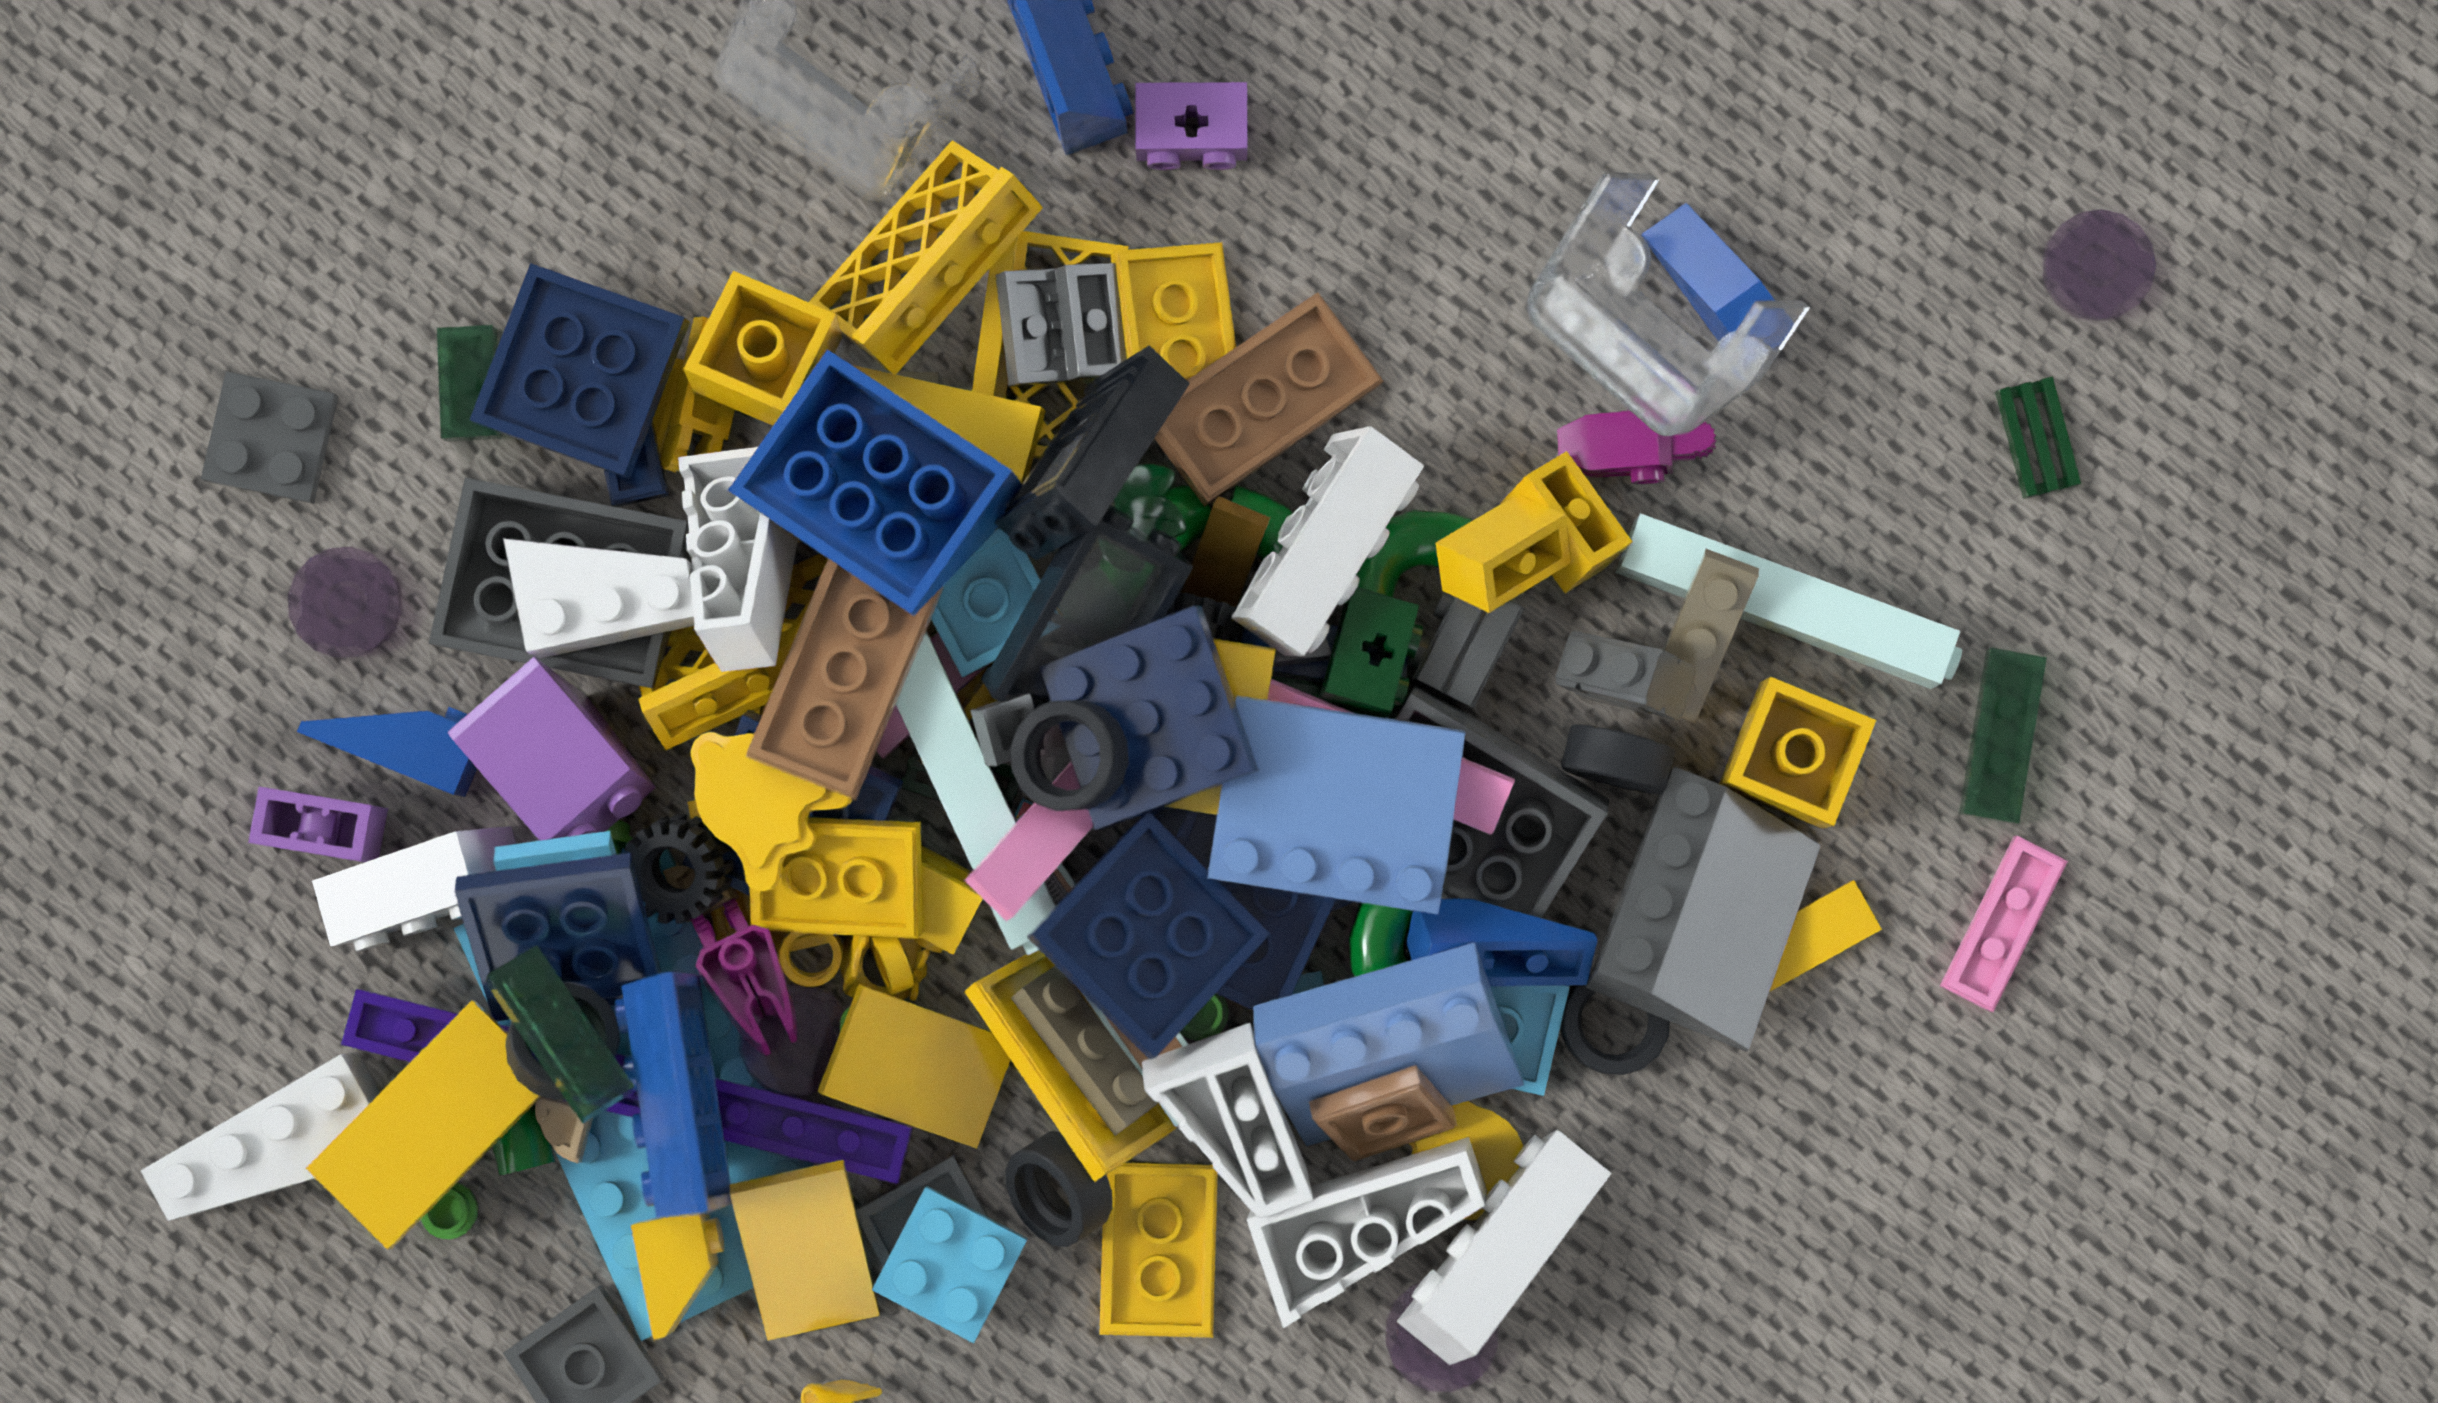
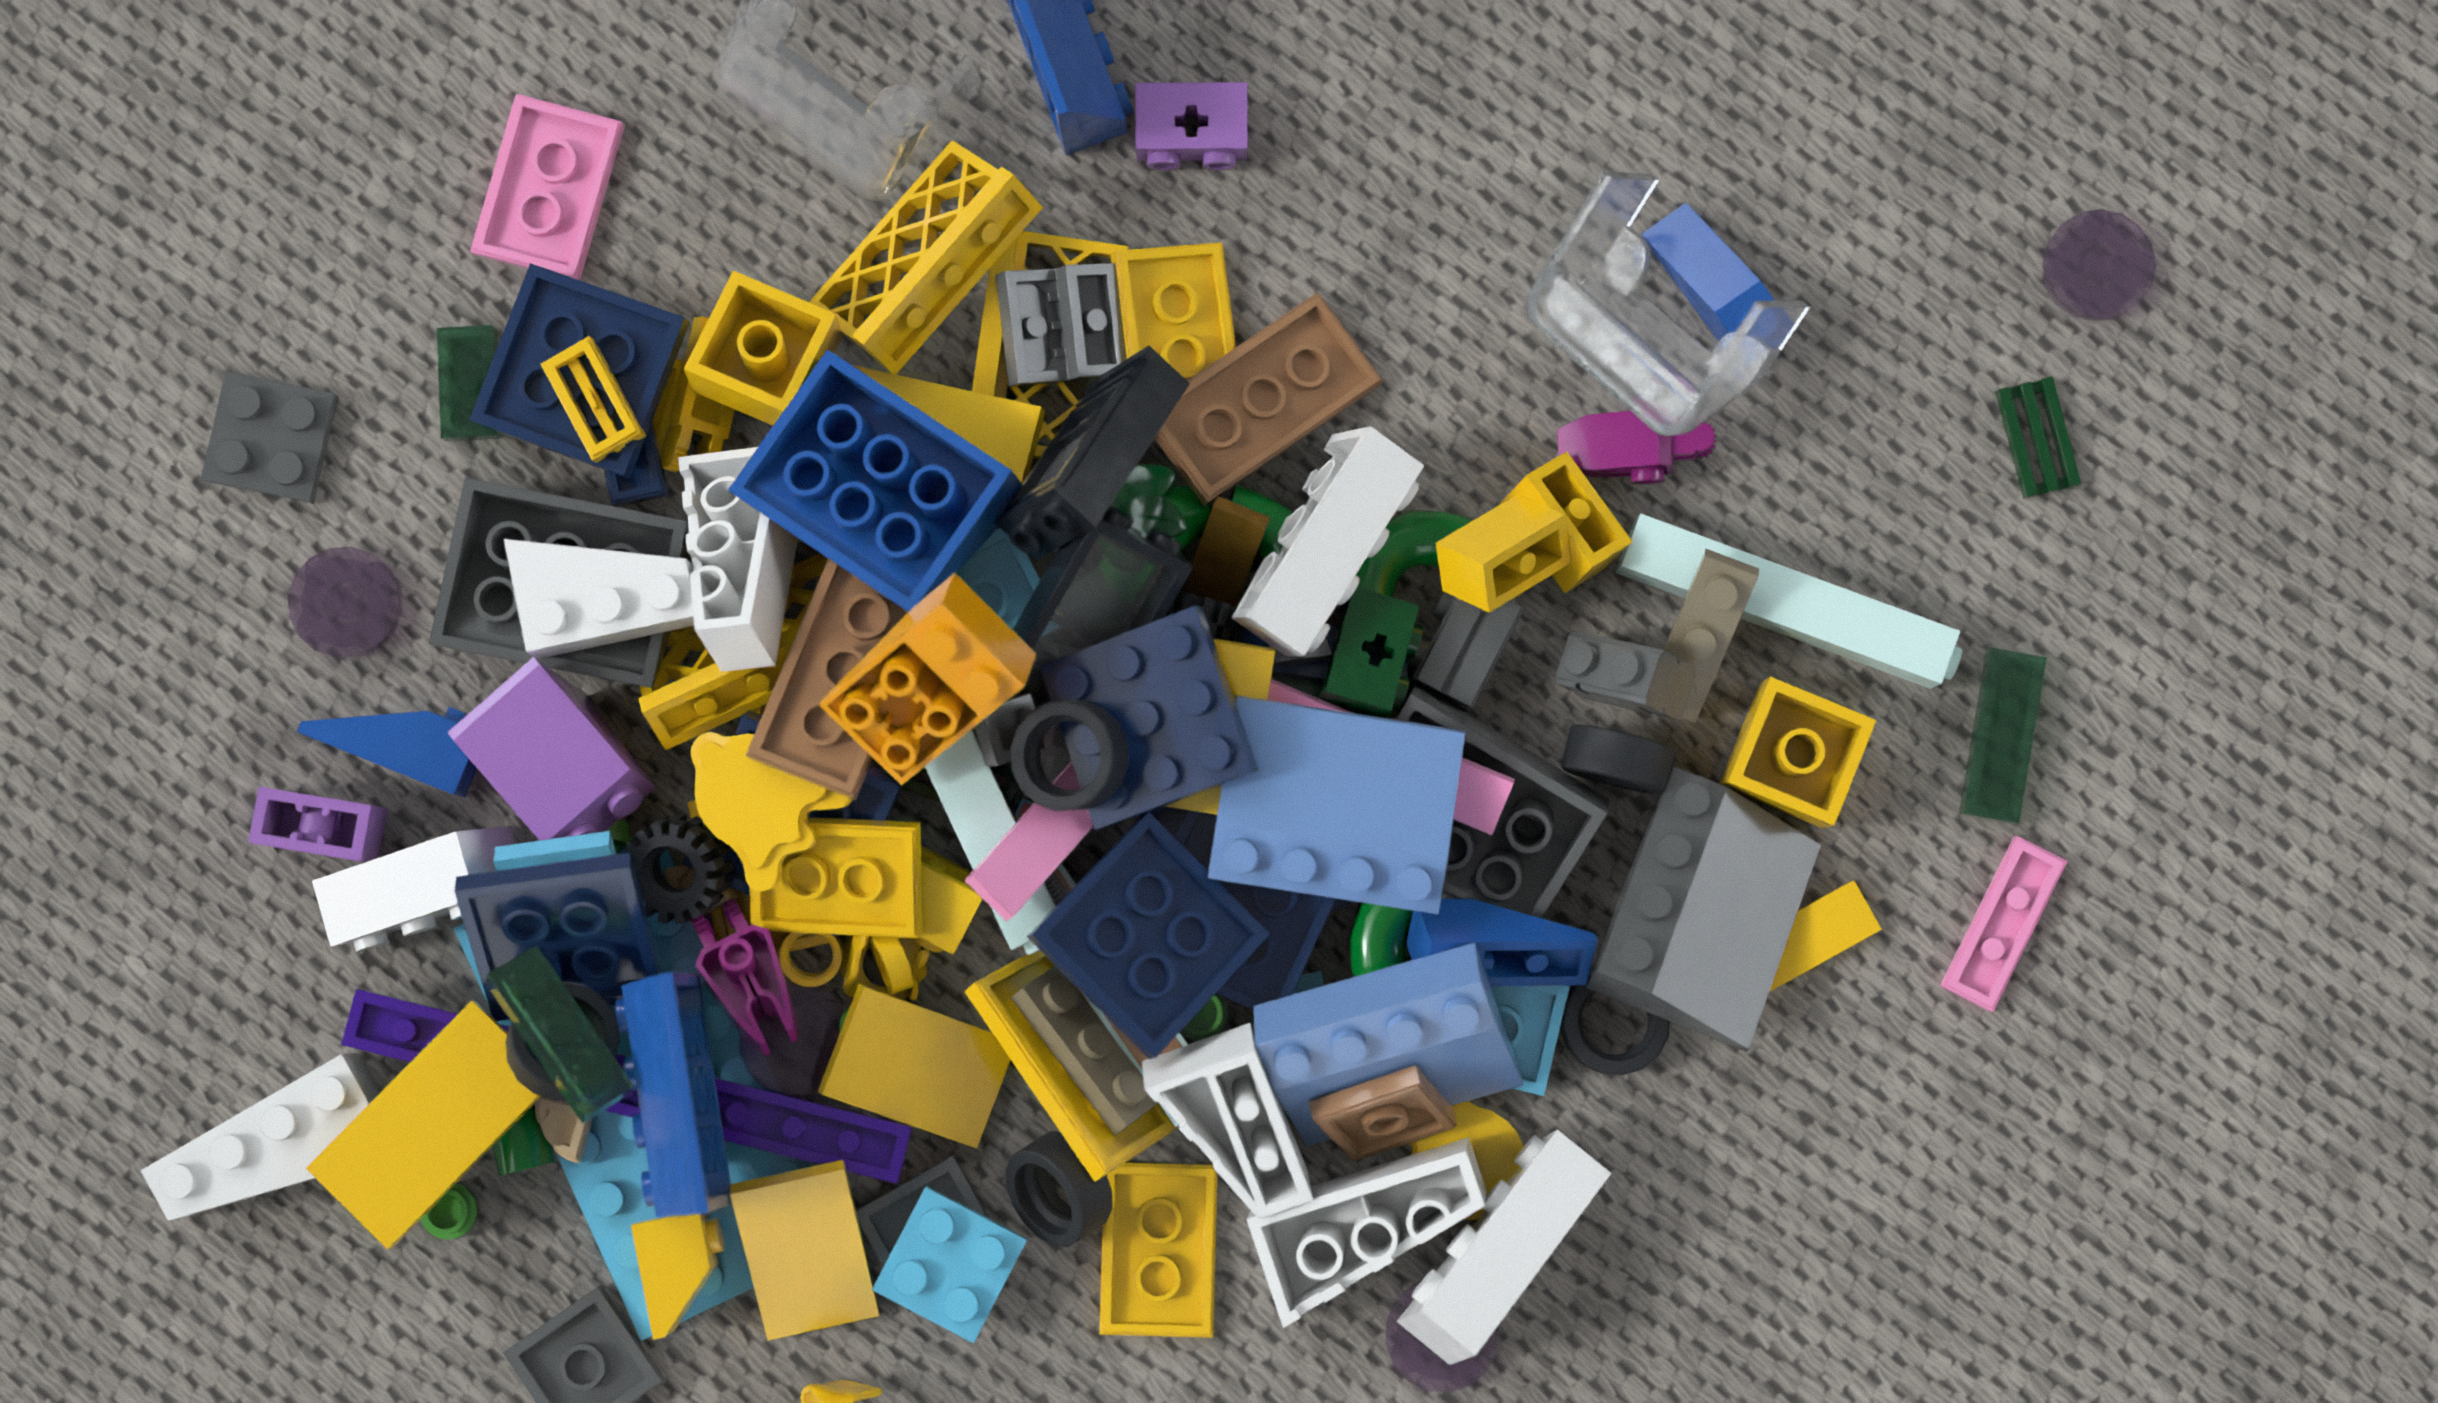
none -> bright pink tile [470,94,625,280]
none -> yellow tile [541,336,646,463]
none -> light orange slope [819,573,1037,785]

